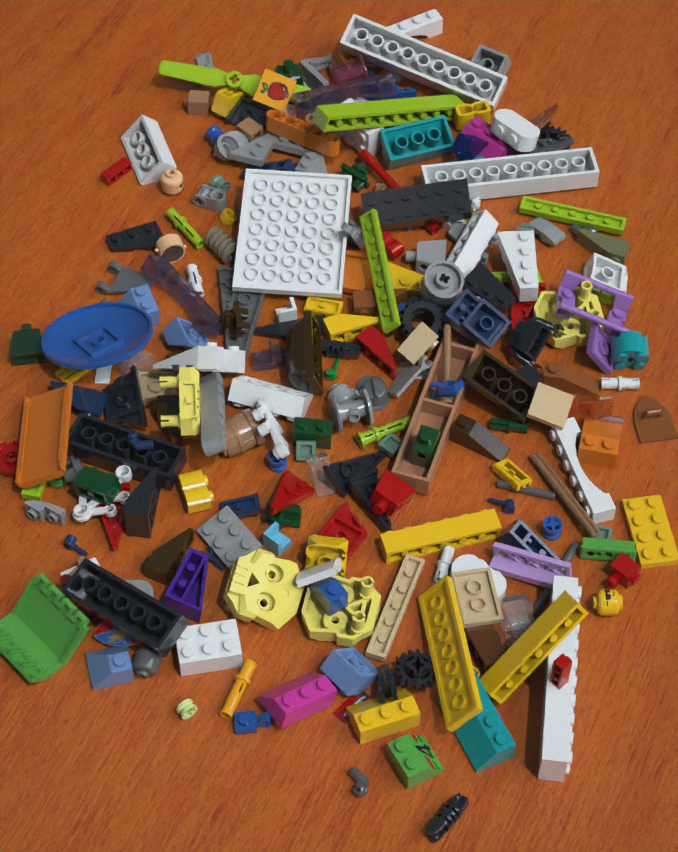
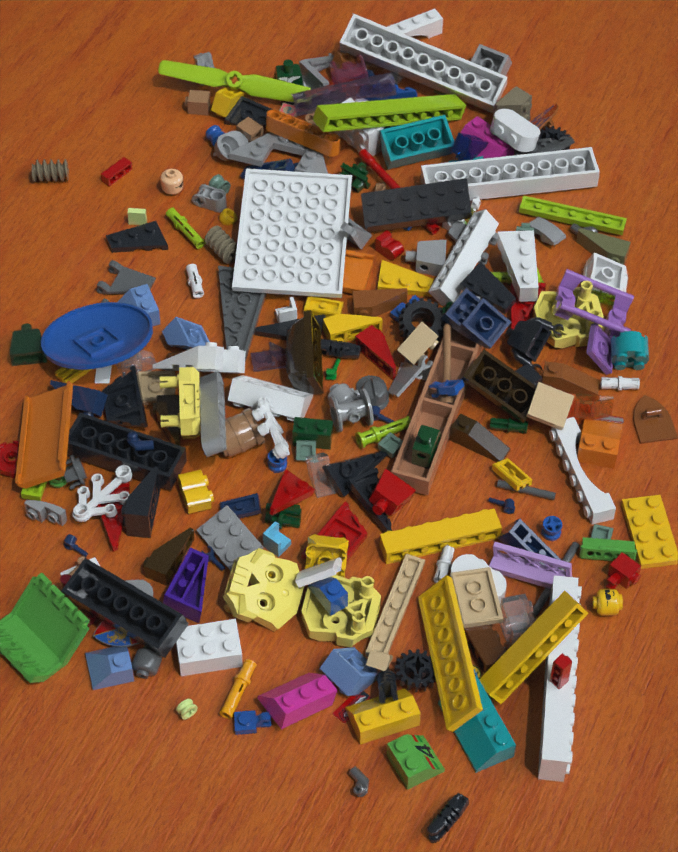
dark green brick [72,466,122,506] -> none
white slope [121,114,177,185] -> none
arch [140,254,224,337] -> none
light nougat piece [155,234,186,263] -> none
dark brown hips [219,301,251,339] -> none
light orange tile [253,68,297,112] -> none
lime tile [359,208,401,334] -> none
light grey wheel [419,260,464,307] -> none
yellow brick [454,101,491,131] -> none
medium nougat axle [531,452,600,538] -> none
none -> dark tan piece [32,159,69,182]
none -> yellowish green tile [127,208,147,225]
none -> tan slope [366,649,393,671]
none -> dark blue hand [372,406,394,423]
none -> dark tan slope [494,86,532,121]

